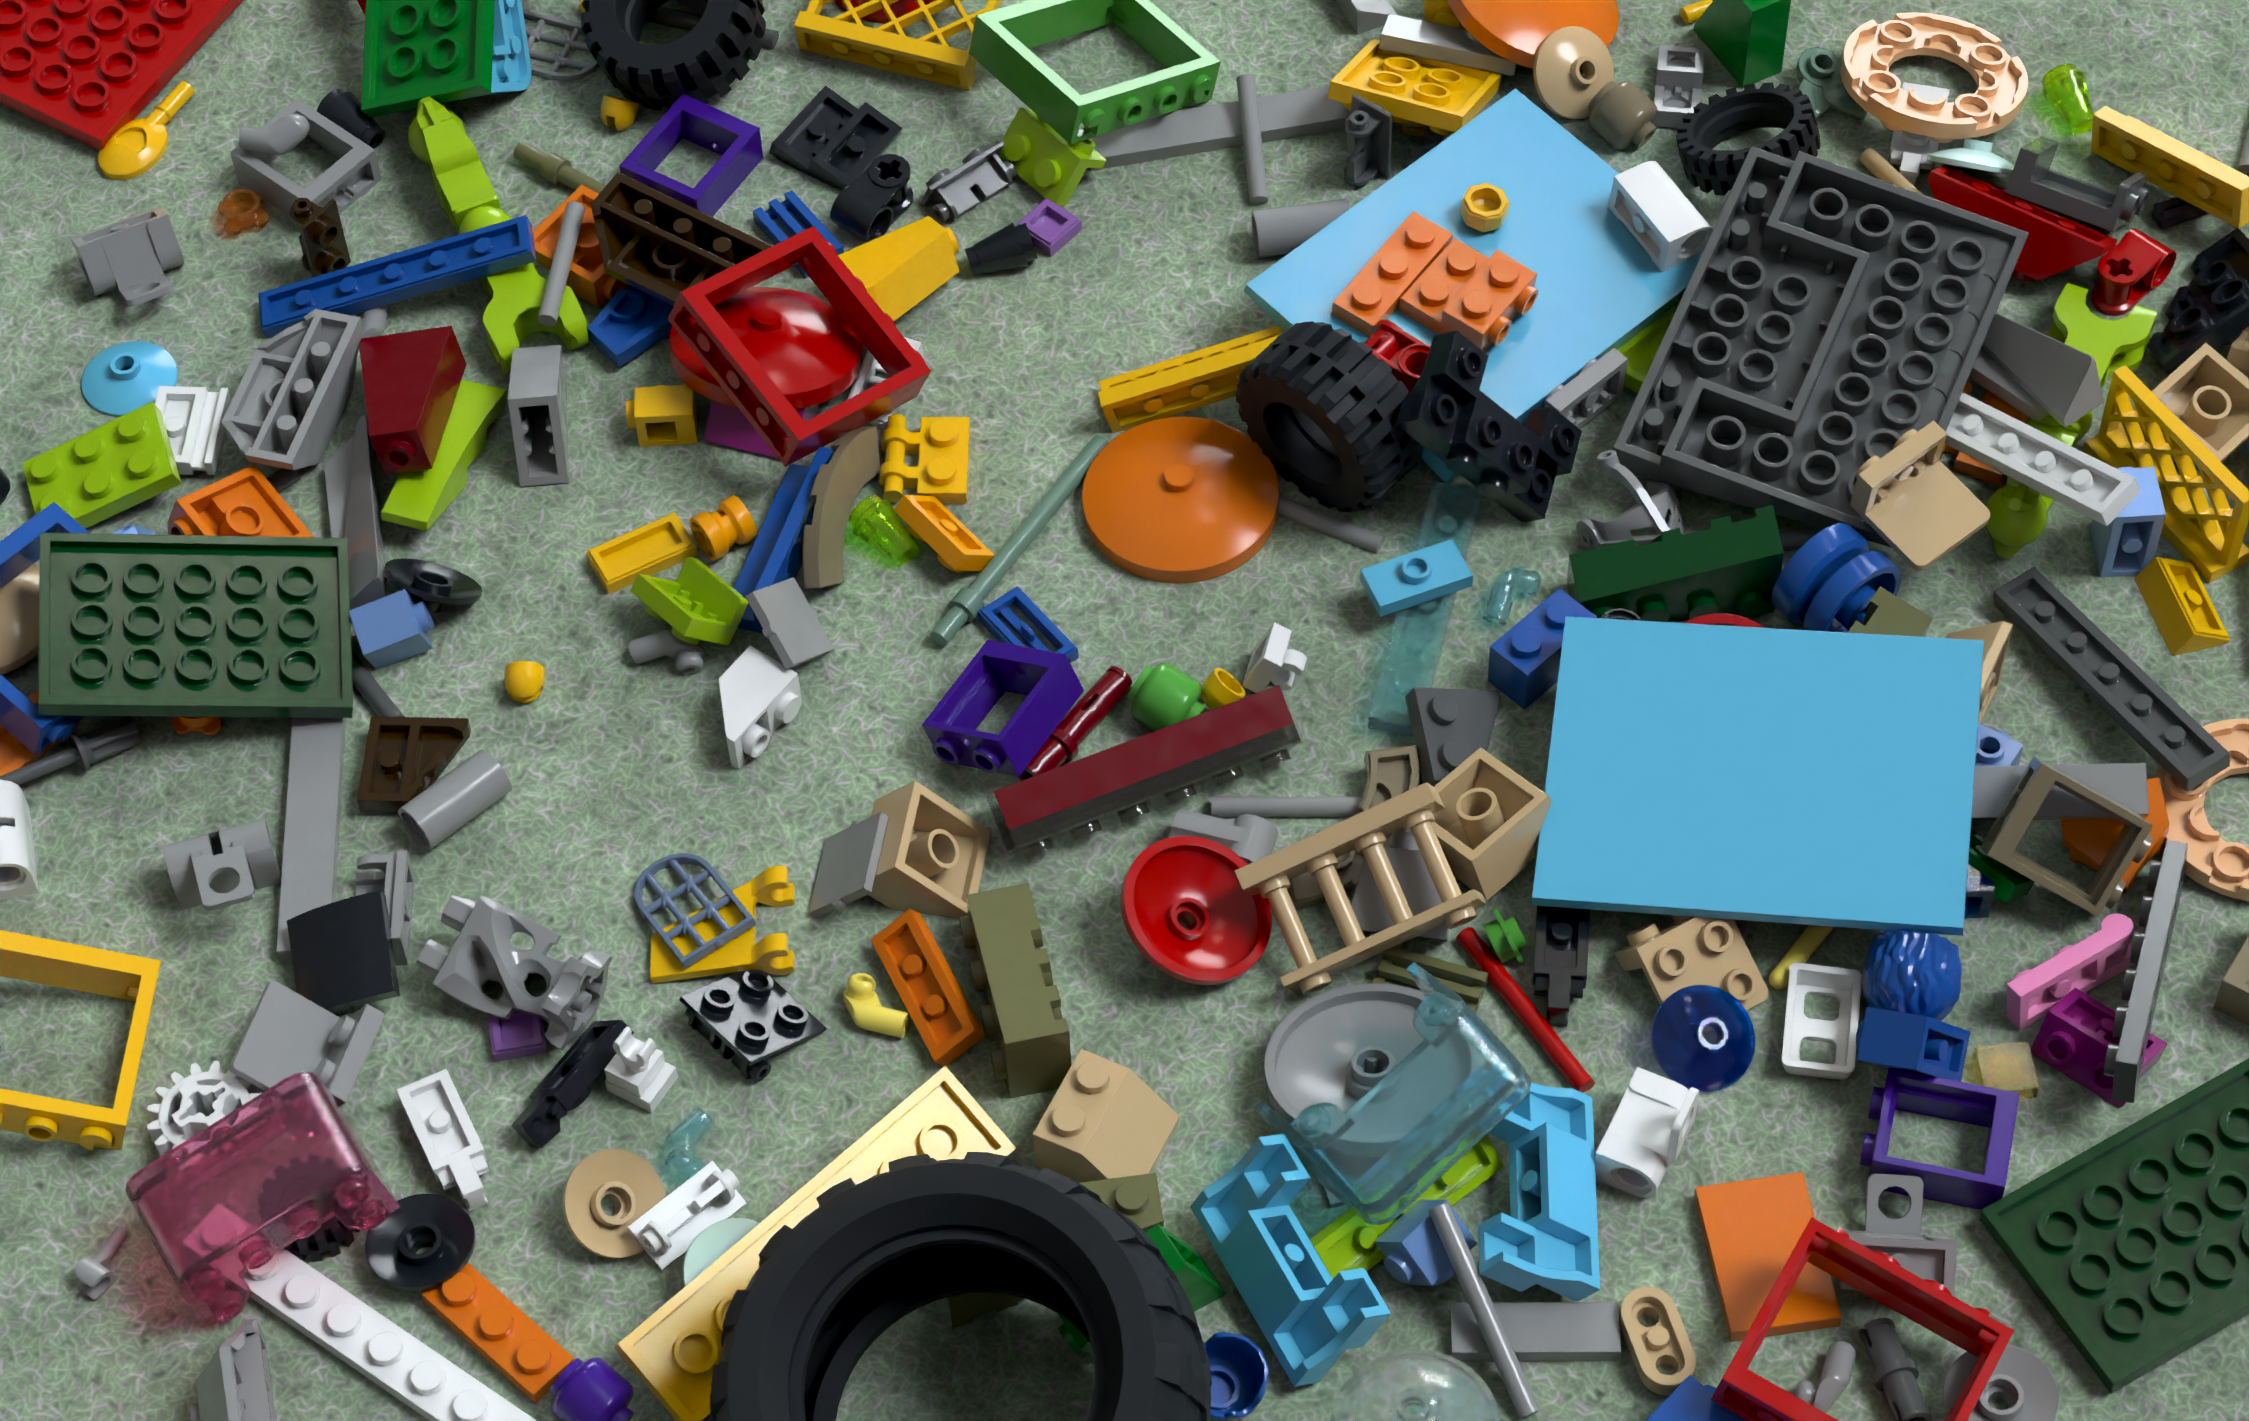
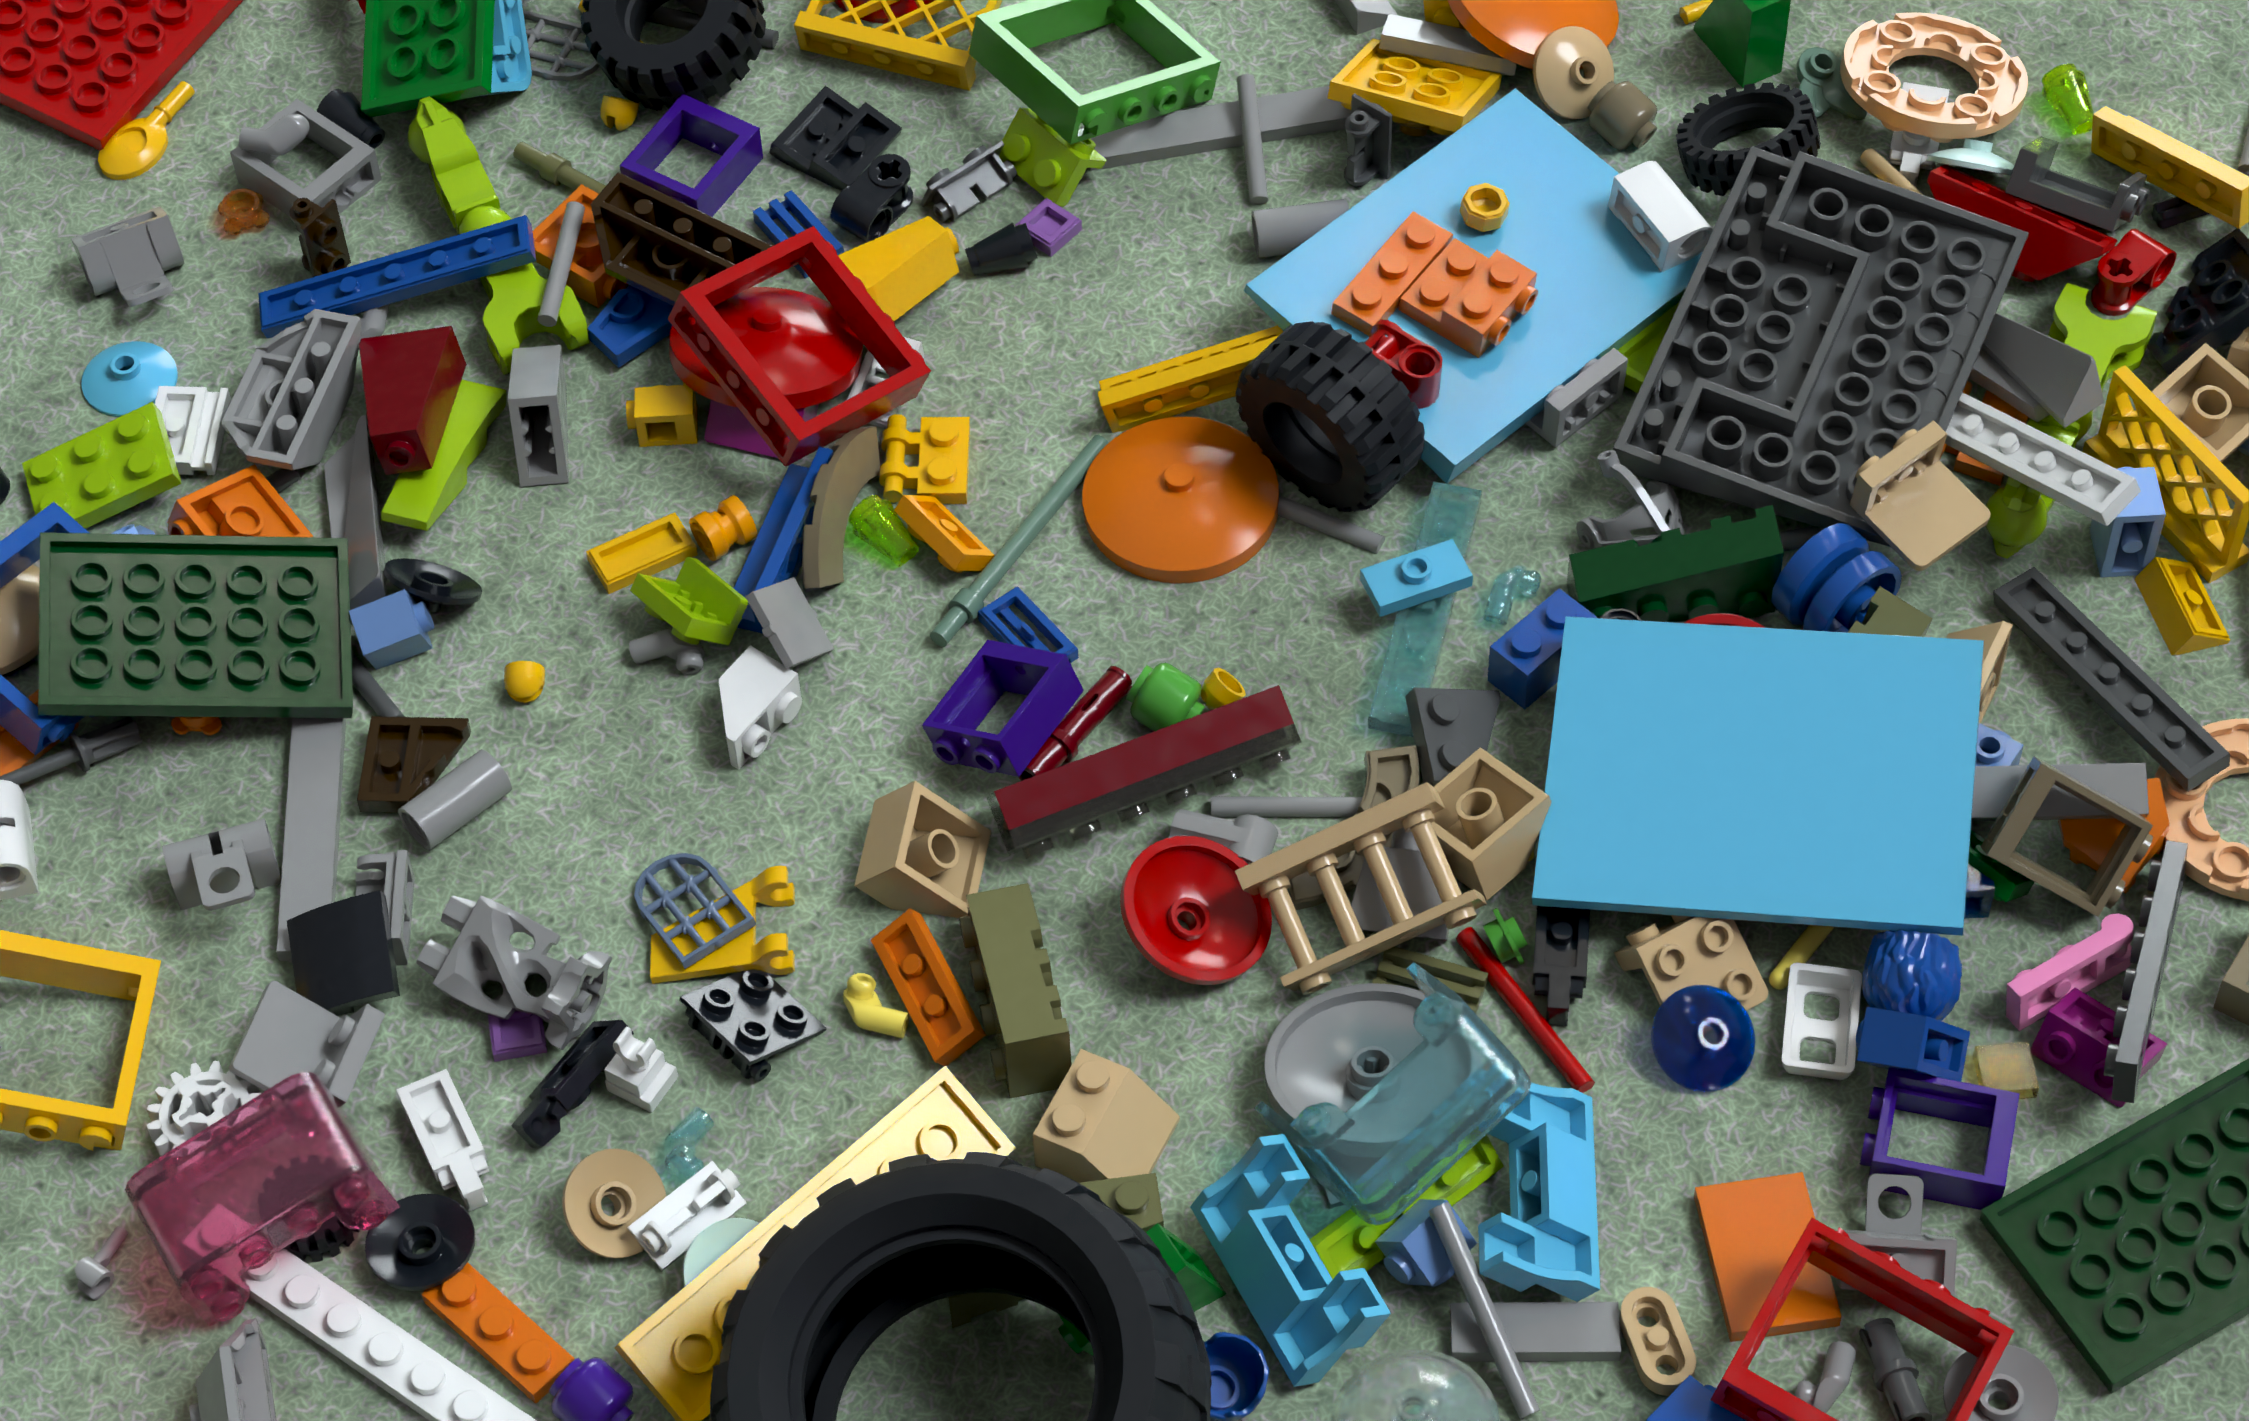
light grey piece [808,812,889,918] -> none
white tile [1242,622,1307,693] -> none
black bracket [1396,330,1582,522] -> none
white piece [1595,1067,1699,1198] -> none
light grey slope [1653,45,1705,128] -> none

